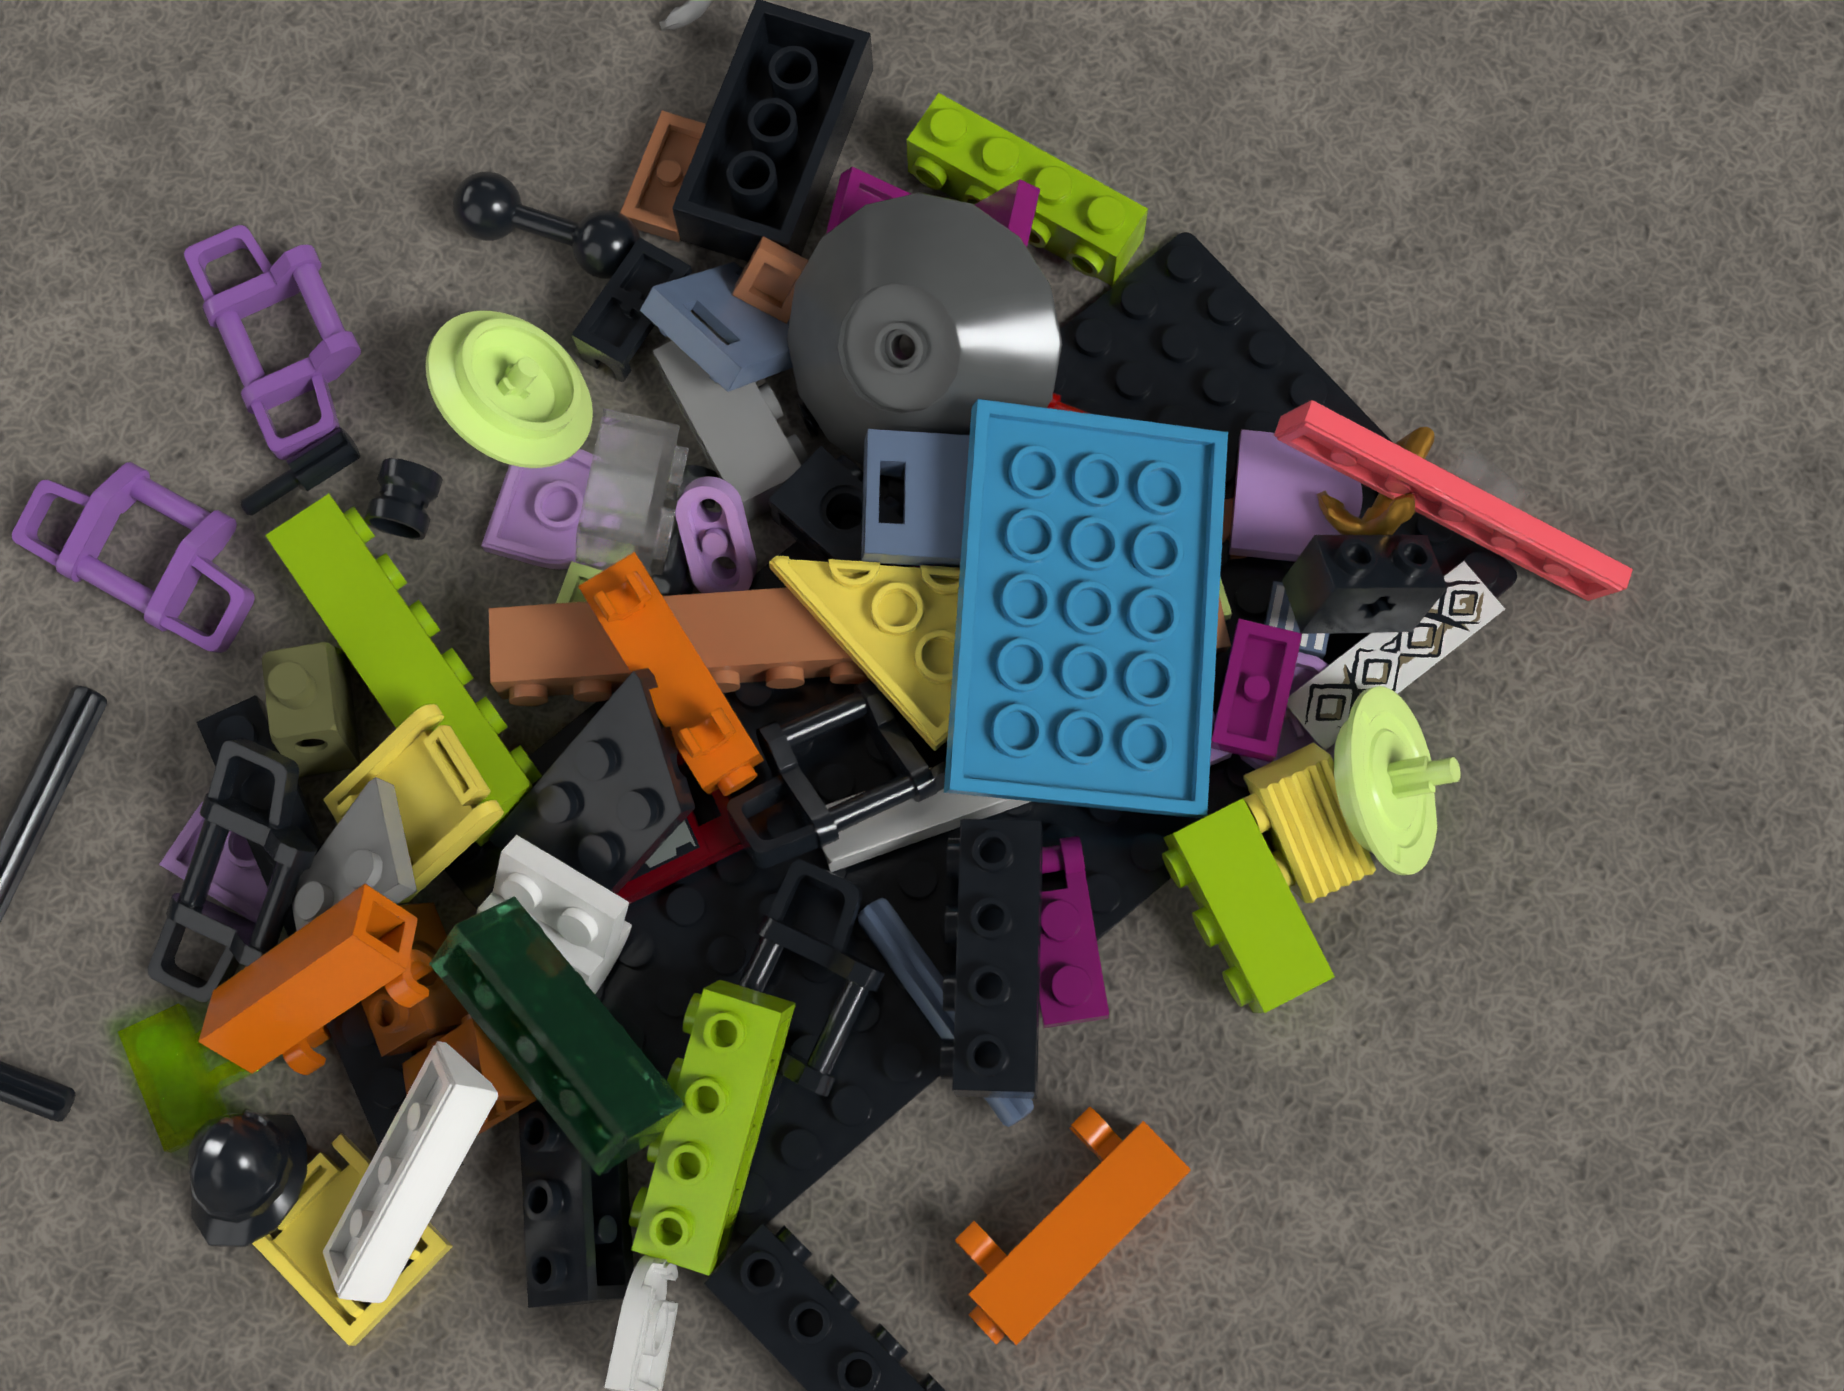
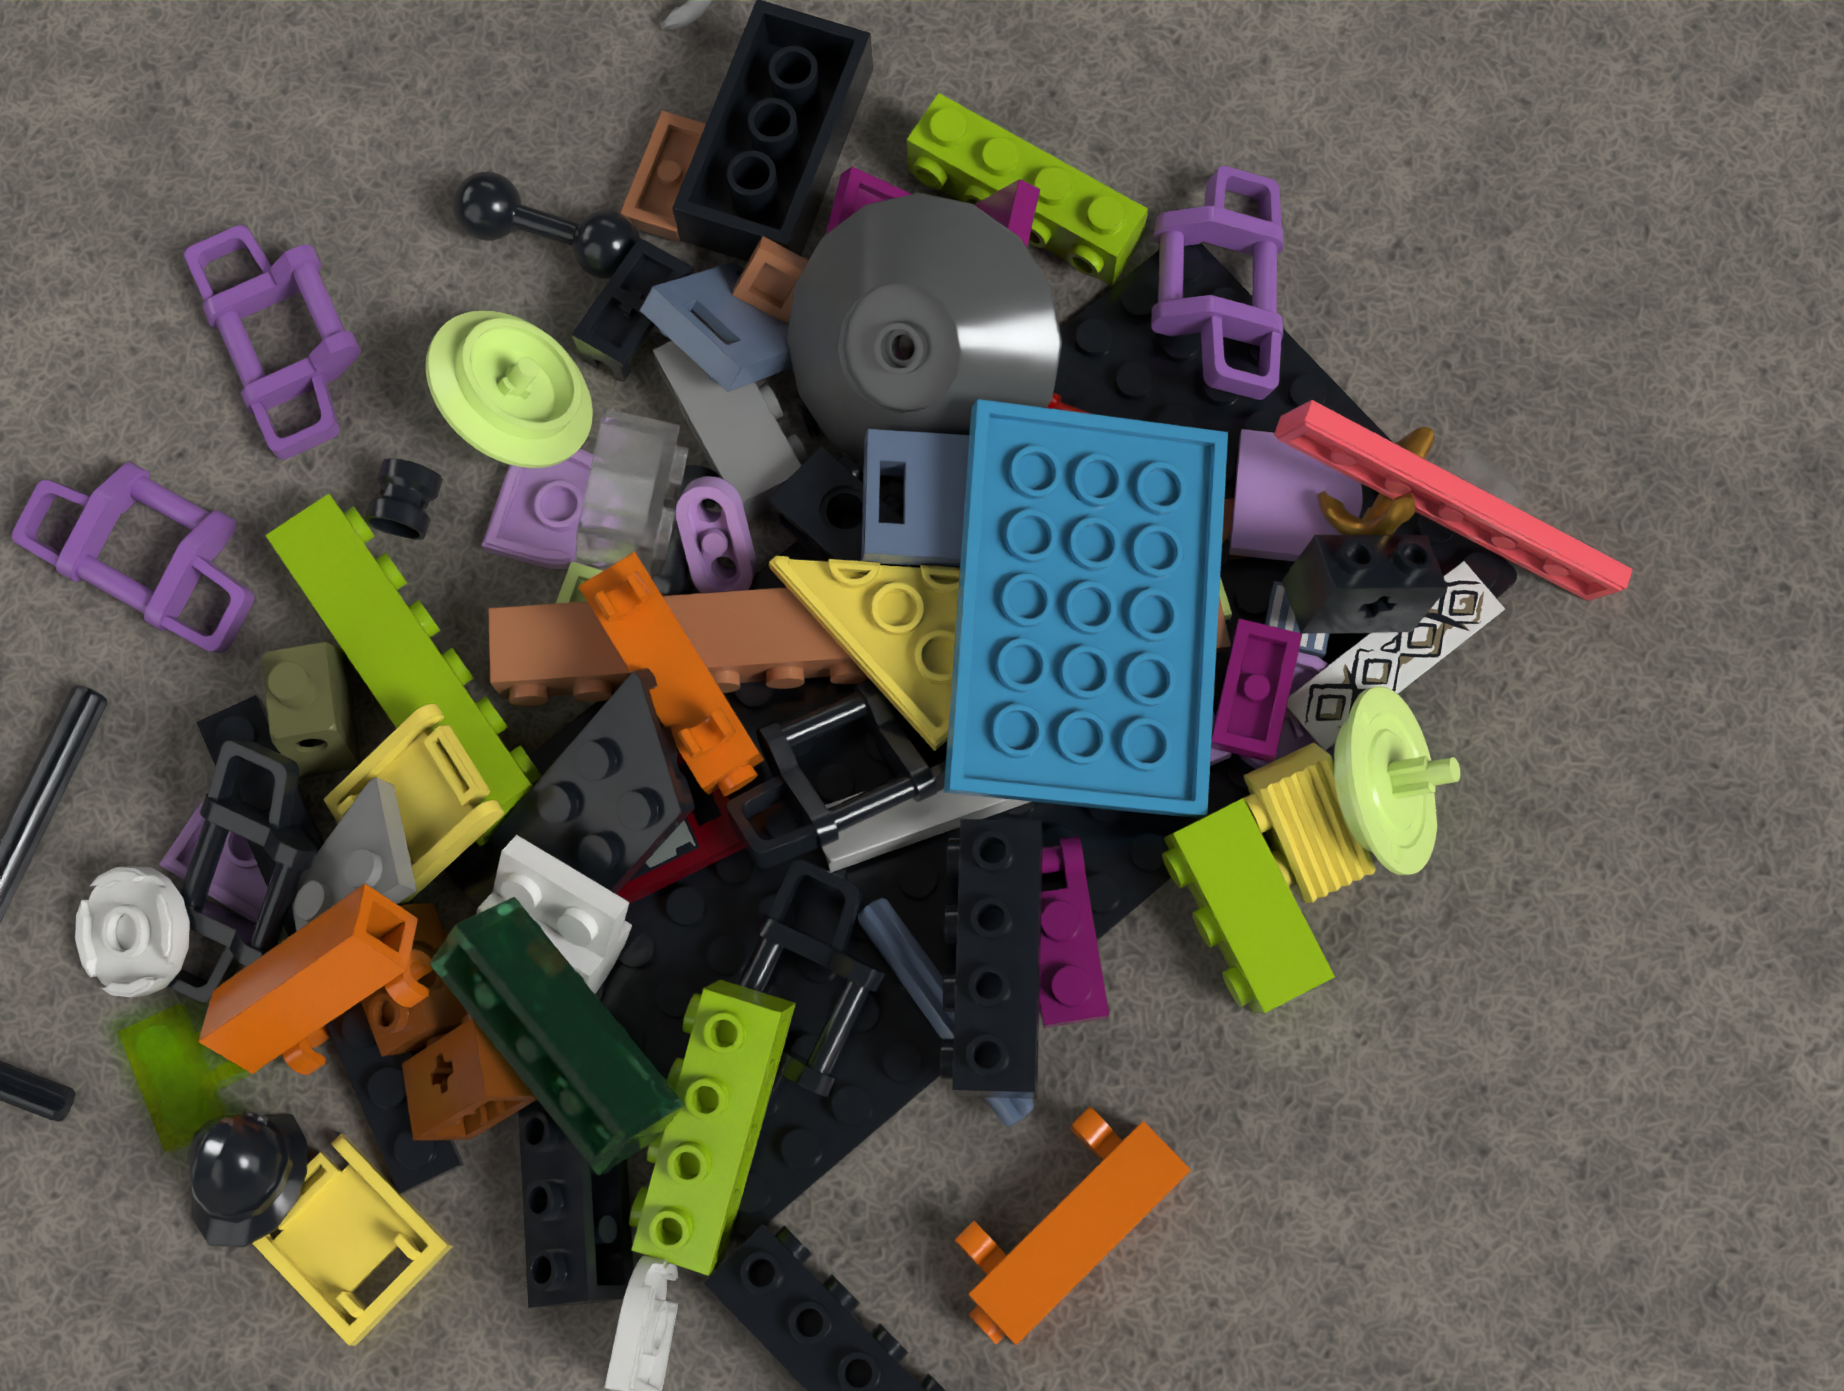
black axle [240,427,361,516] -> none
white slope [323,1041,498,1303] -> none
none -> white tile [75,866,190,997]
none -> medium lavender bar [1151,166,1283,400]

